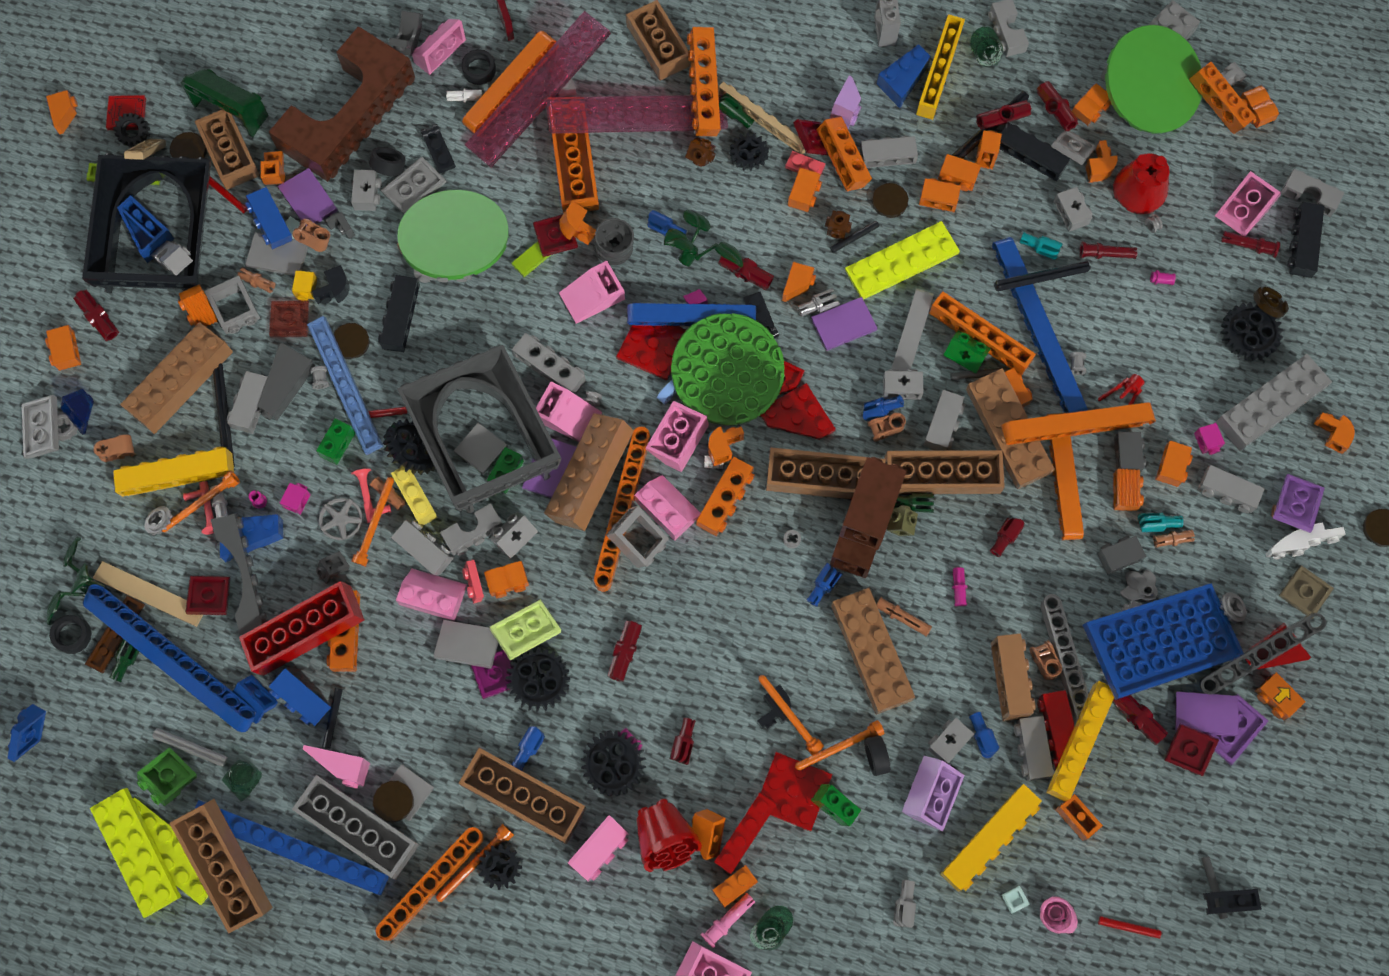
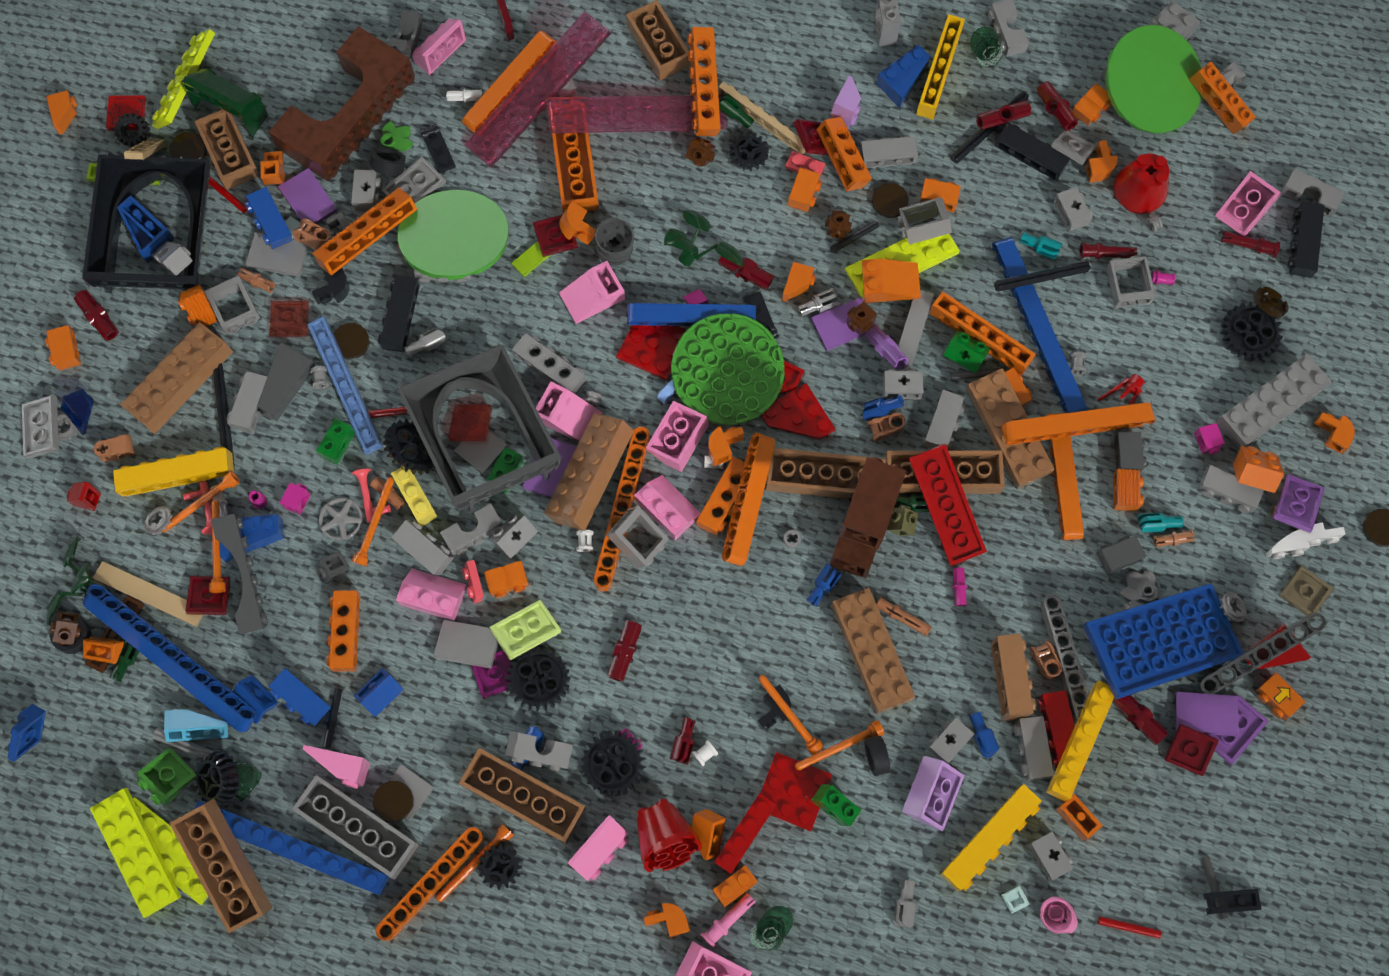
red brick [239,581,365,676] -> none
yellow brick [292,271,317,301] -> none
black tyre [461,49,496,85] -> none
blue arm [647,210,687,236] -> none
orange brick [938,154,981,191] -> none
orange brick [975,130,1002,169] -> none
dark red arm [990,518,1025,557] -> none
orange brick [1156,440,1193,487] -> none
orange brick [1240,85,1279,128] -> none
none -> reddish brown brick [50,611,81,645]
none -> red slope [67,482,101,511]
none -> orange slope [83,636,124,664]
none -> neon yellow plate [151,29,215,129]
none -> medium azure slope [164,709,228,742]
none -> black gear [194,751,241,807]
none -> orange piece [209,500,226,593]
none -> orange brick [312,188,418,275]
none -> blue panel [354,668,403,717]
none -> bright green plate [379,121,413,151]
none -> light grey arm [404,328,446,357]
none -> clear red tile [448,404,492,441]
none -> light grey arch [505,731,573,771]
none -> white bush [576,530,594,552]
none -> orange brick [644,903,690,937]
none -> white bush [692,740,718,767]
none -> orange beam [722,432,775,566]
none -> reddish brown brick [846,301,877,335]
none -> orange slope [862,259,921,303]
none -> medium lavender piece [865,325,909,370]
none -> light grey window [897,197,952,244]
none -> red plate [909,443,987,566]
none -> light grey brick [1028,832,1074,881]
none -> light grey window [1106,255,1156,308]
none -> orange brick [1232,445,1284,493]

